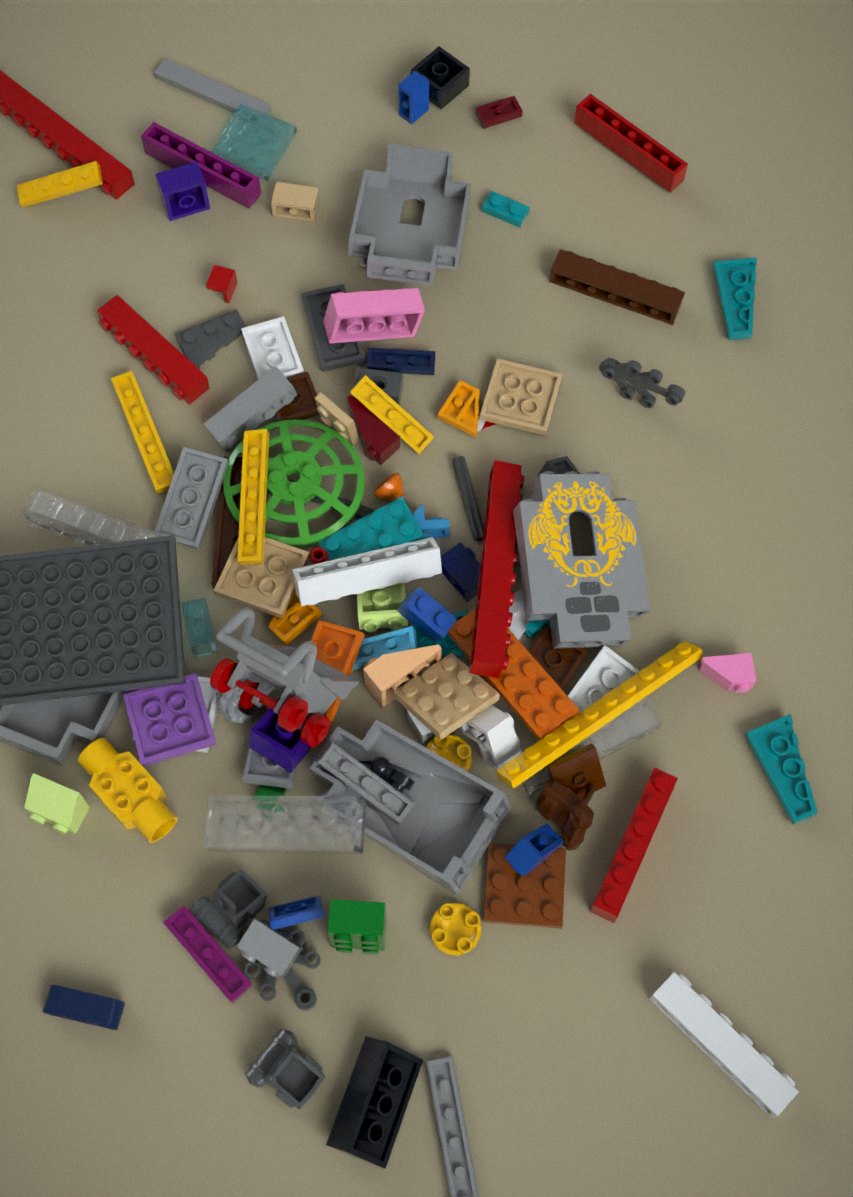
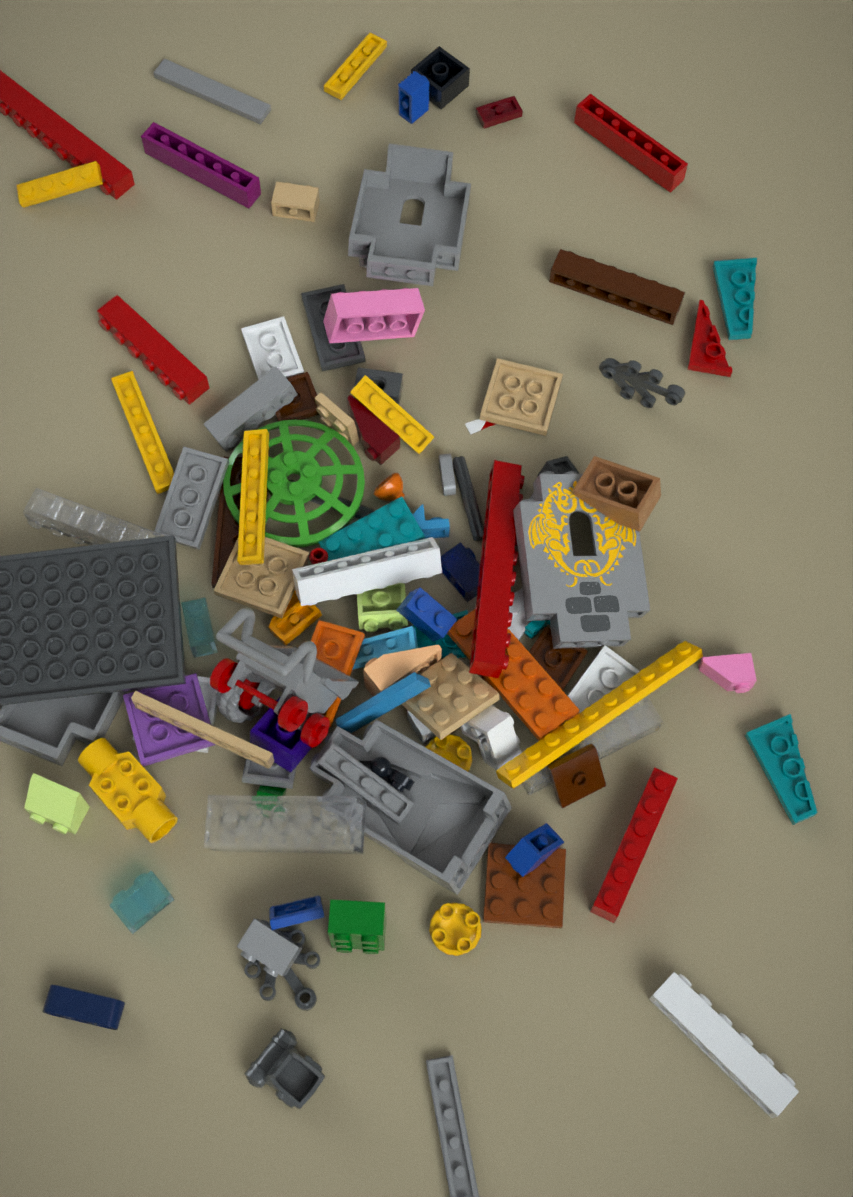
dark purple brick [155,162,210,221] -> none
magenta plate [163,905,253,1004] -> none
dark grey wing [175,309,246,369] -> none
dark grey piece [190,870,267,949] -> none
red panel [206,265,237,303] -> none
clear light blue plate [212,104,297,181] -> none
black slope [326,1036,423,1169] -> none
dark blue plate [366,348,436,375] -> none
light orange wing [437,380,480,438] -> none
teal plate [482,191,530,228] -> none
reddish brown piece [535,778,597,851] -> none
none -> clear light blue brick [109,871,174,934]
none -> tan tile [131,691,275,769]
none -> yellow plate [324,32,387,100]
none -> dark azure tile [335,672,431,733]
none -> light grey beam [439,454,456,496]
none -> medium nougat slope [573,456,661,532]
none -> red wing [687,300,733,377]

